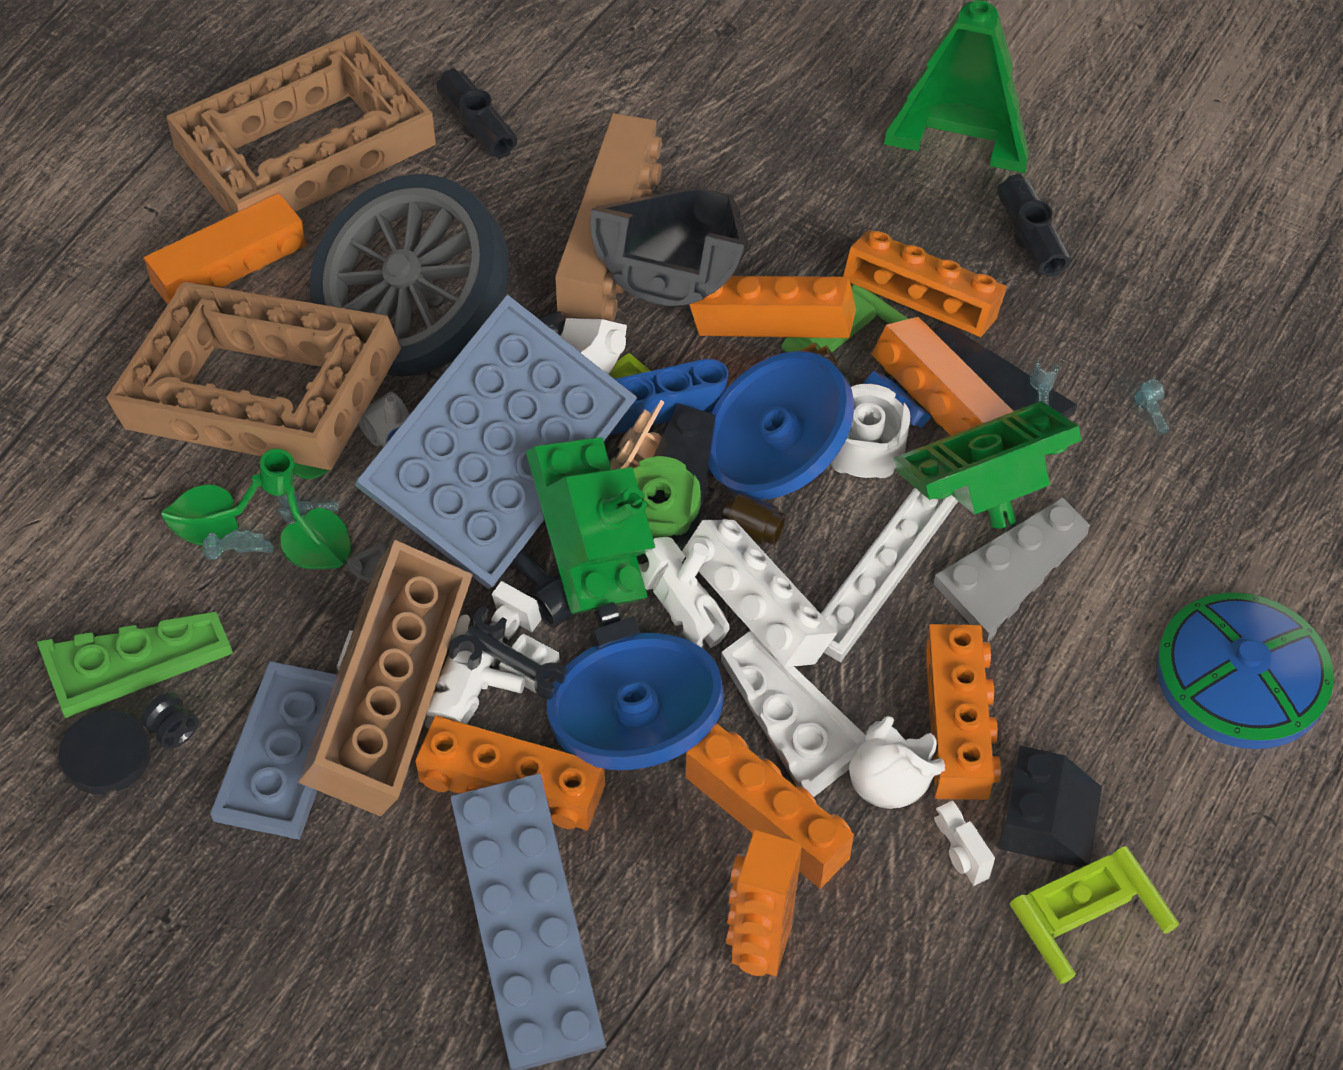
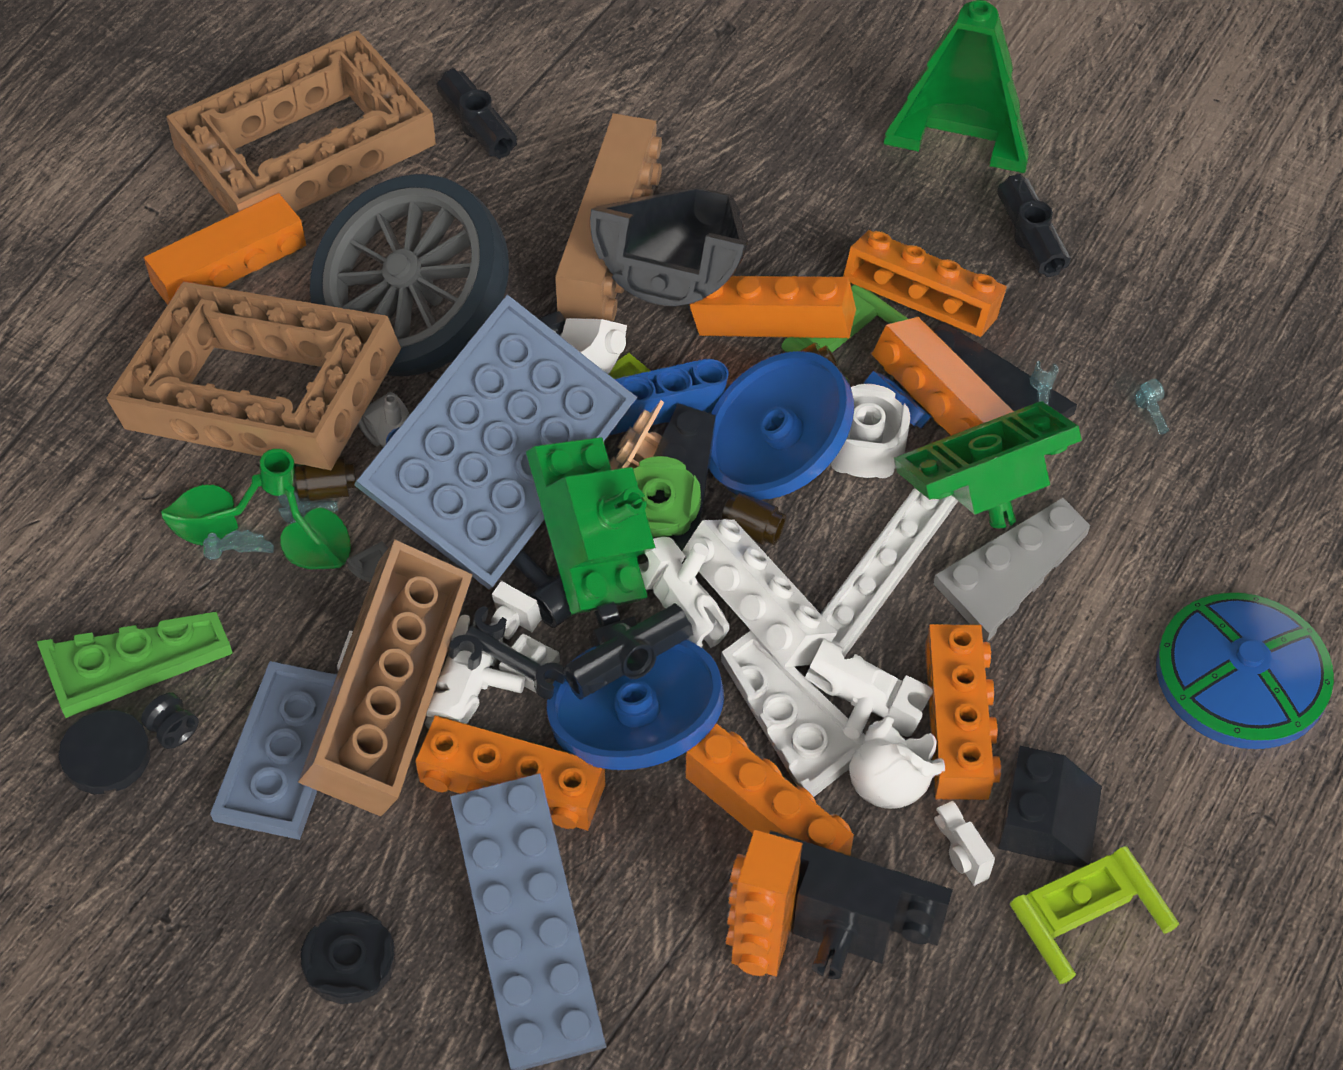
none -> dark brown brick [295,456,357,501]
none -> black tile [301,910,396,1004]
none -> black piece [562,603,694,700]
none -> black brick [769,830,953,979]
none -> white piece [805,639,933,739]

